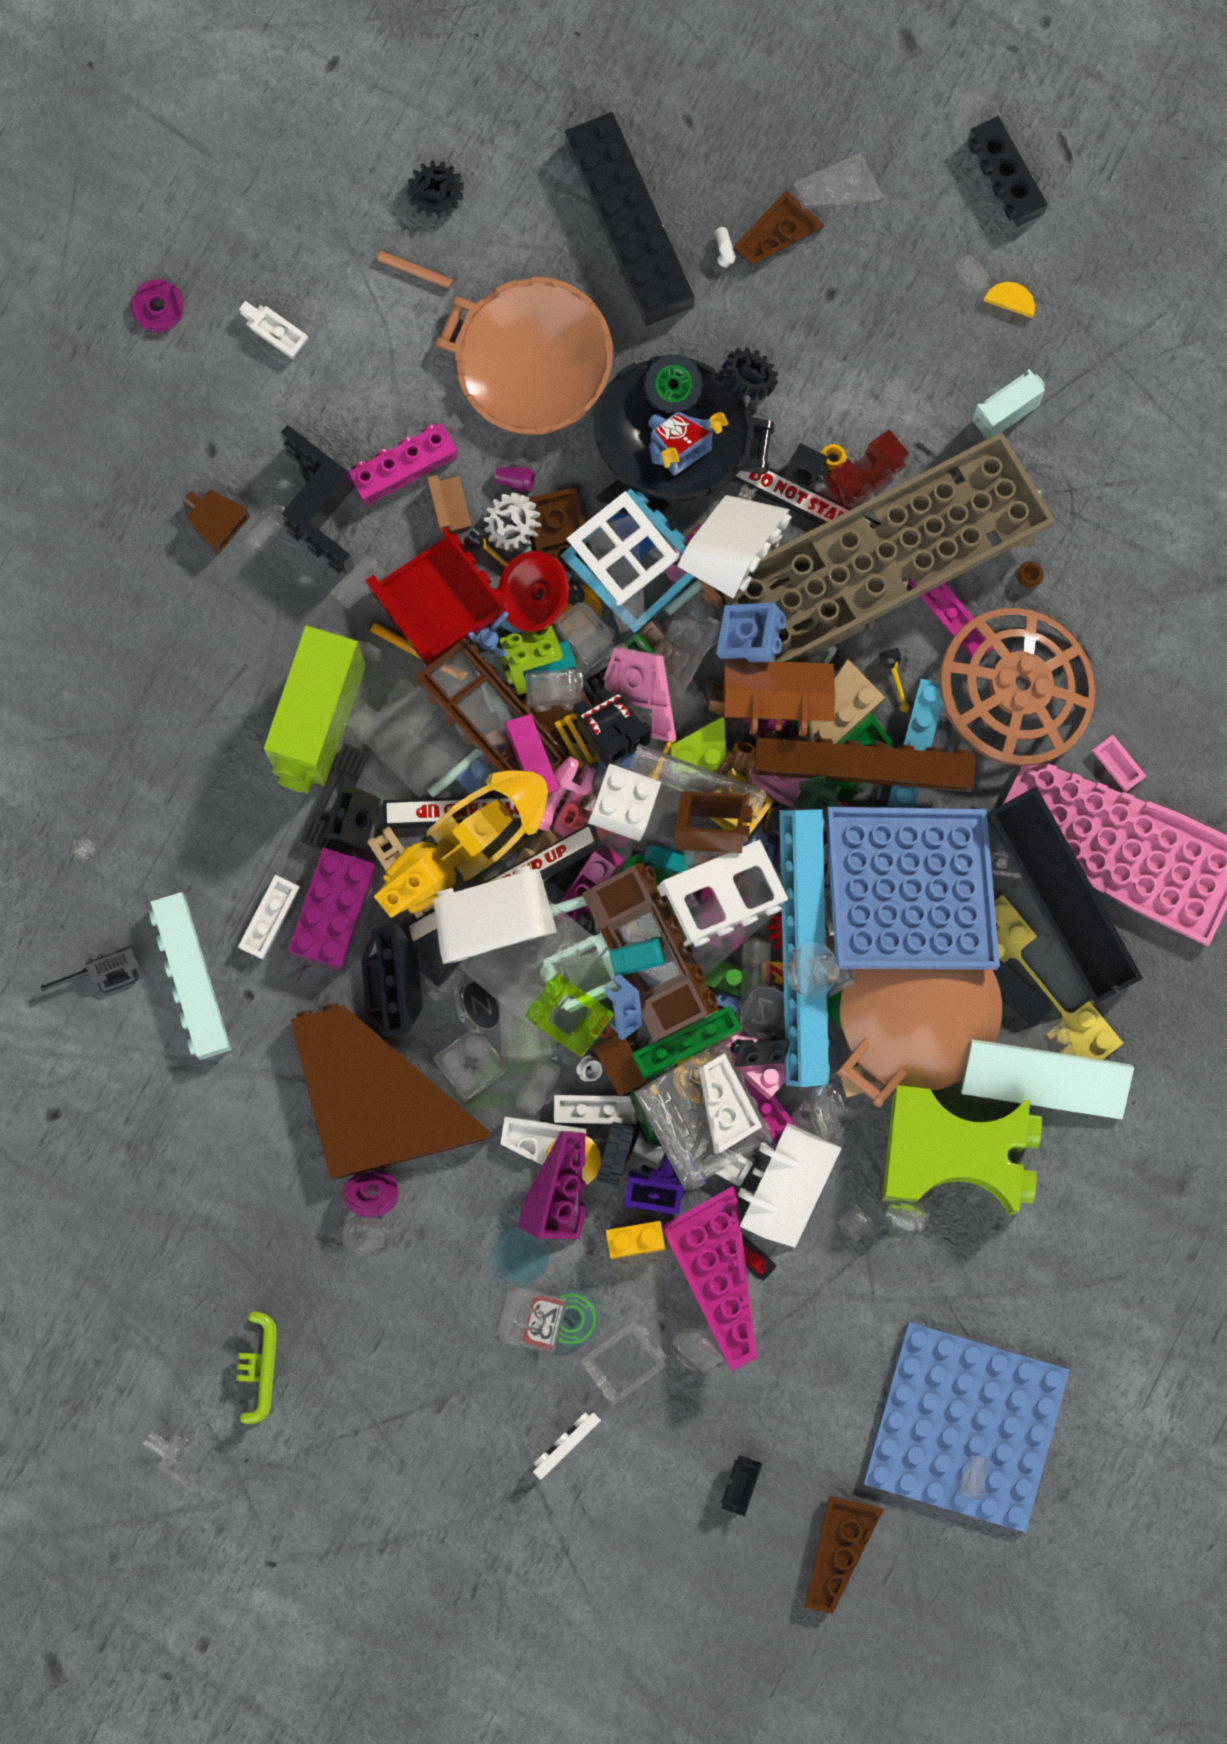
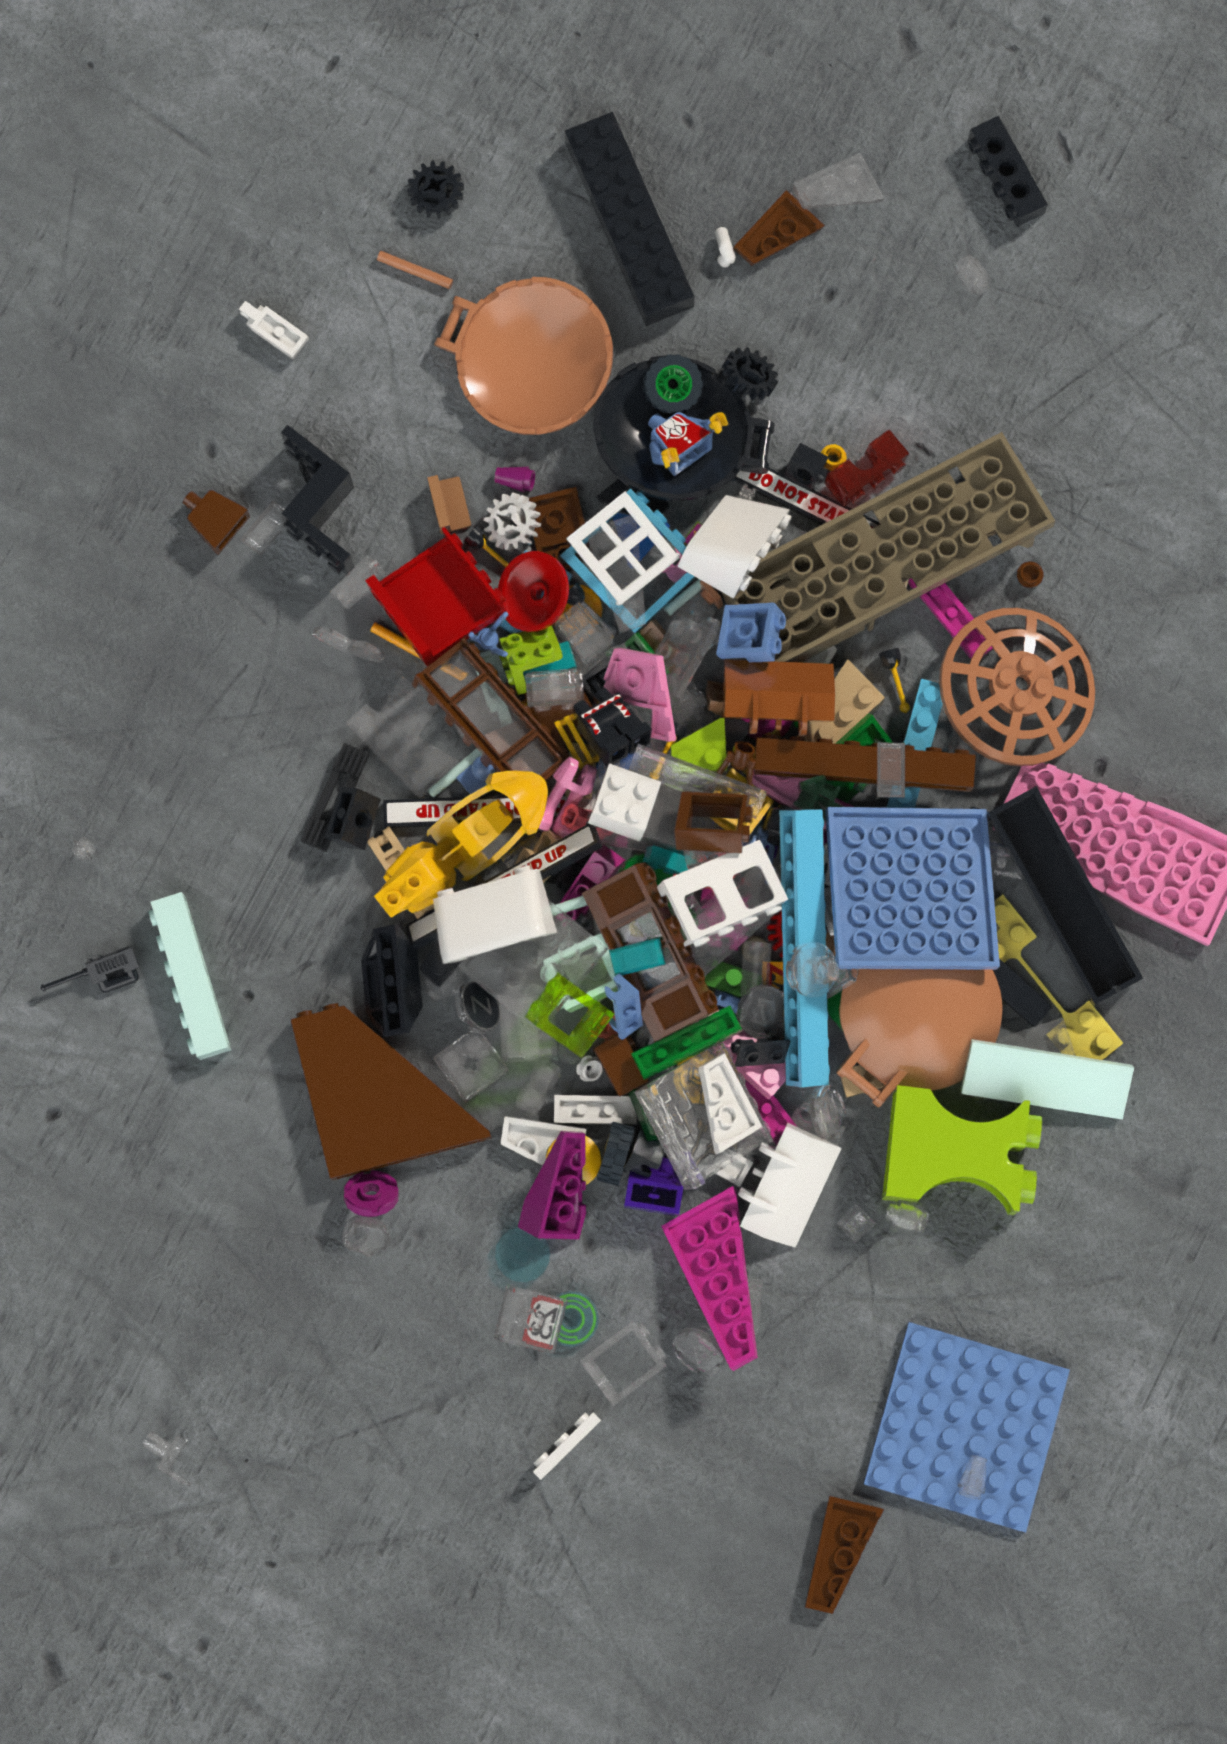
magenta tile [131,279,184,332] -> none
lime piece [236,1311,277,1424] -> none
white plate [238,875,300,960] -> none
lime brick [264,625,366,793] -> none
magenta brick [288,848,377,971] -> none
dark pink brick [349,423,458,506] -> none
dark pink tile [504,714,559,794] -> none
yellow brick [606,1221,665,1260] -> none
black hinge [720,1455,763,1517] -> none
sticker [742,1234,777,1281] -> none
light aqua window [972,369,1045,440] -> none
yellow tile [983,282,1035,319] -> none
bright pink tile [1092,734,1146,793] -> none
none -> clear tile [877,743,905,798]

